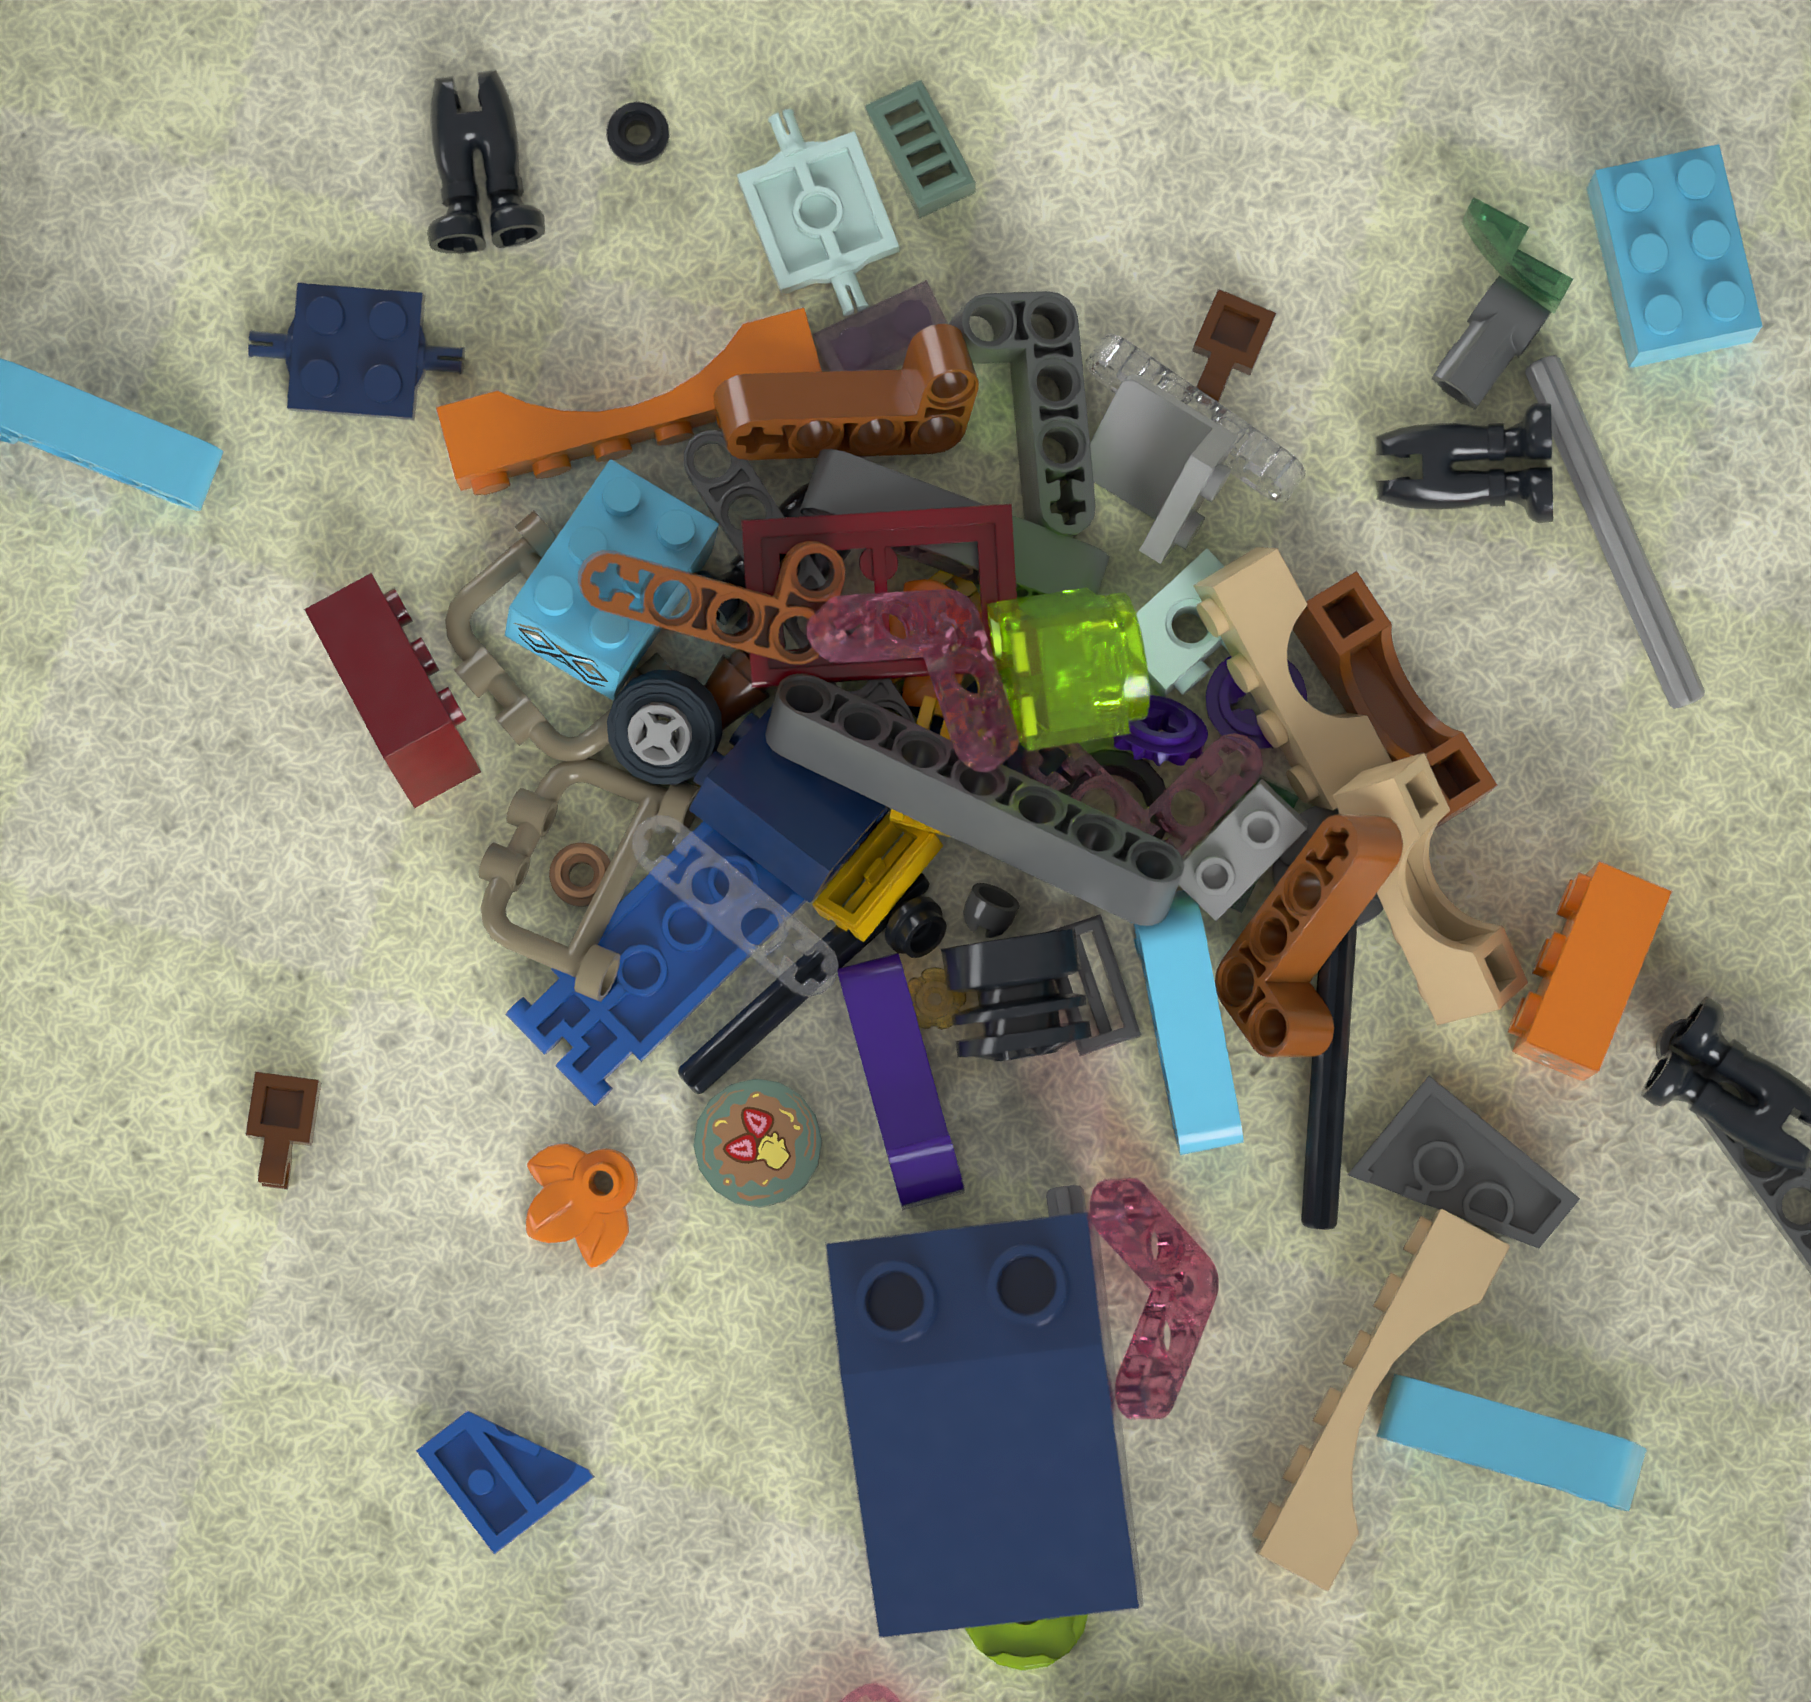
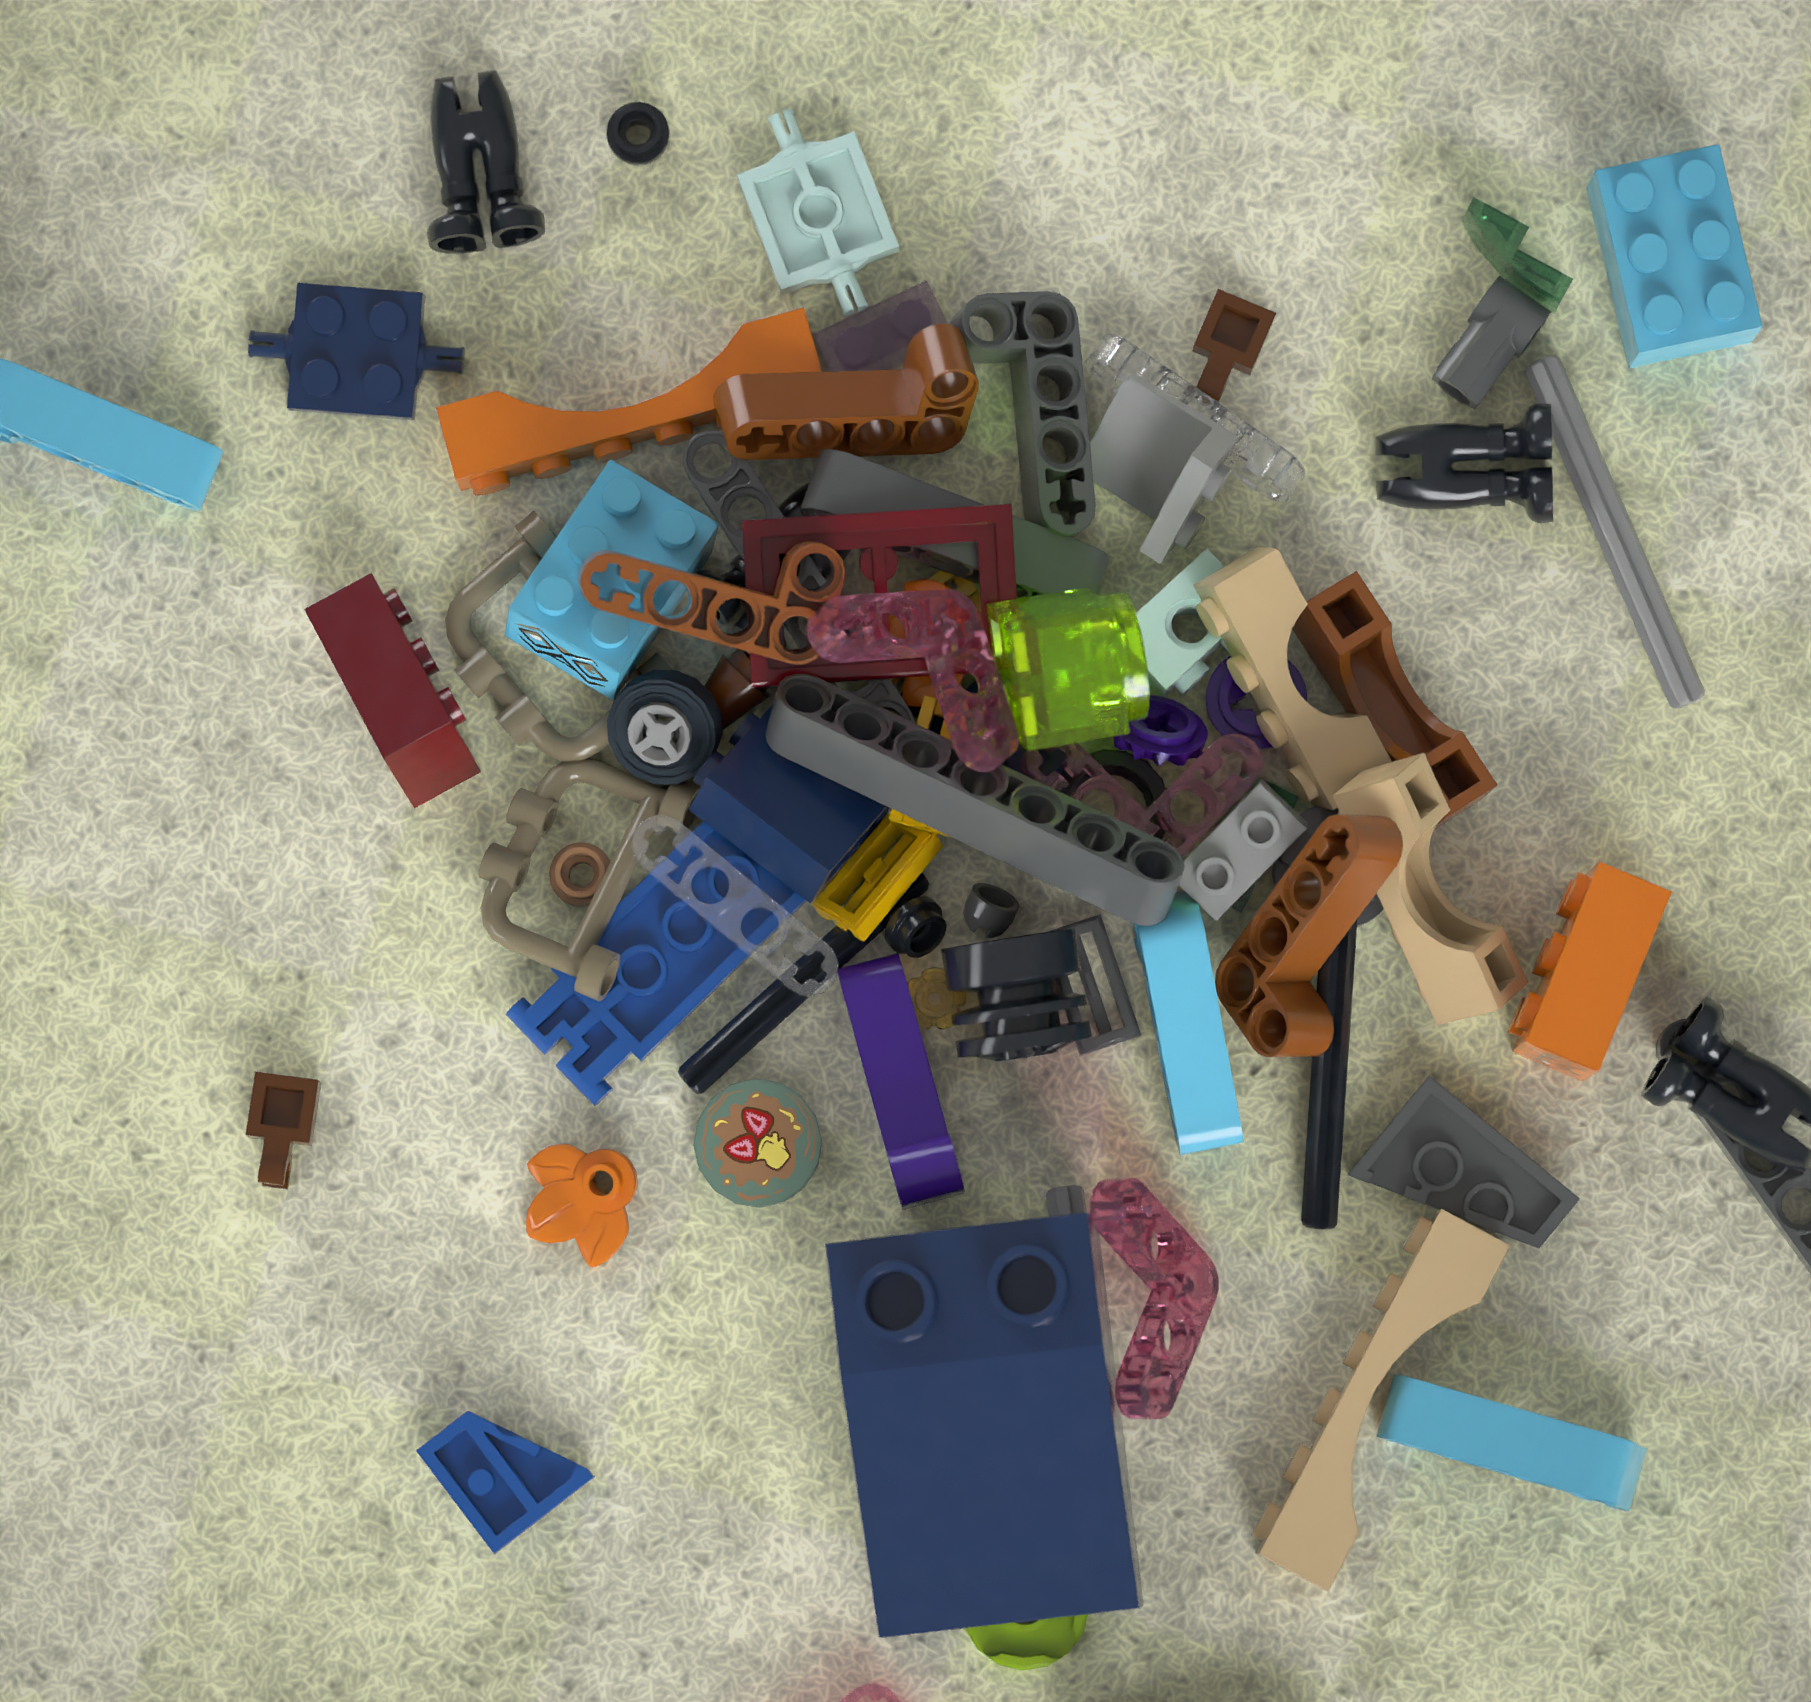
sand green slope [865,79,976,219] -> none

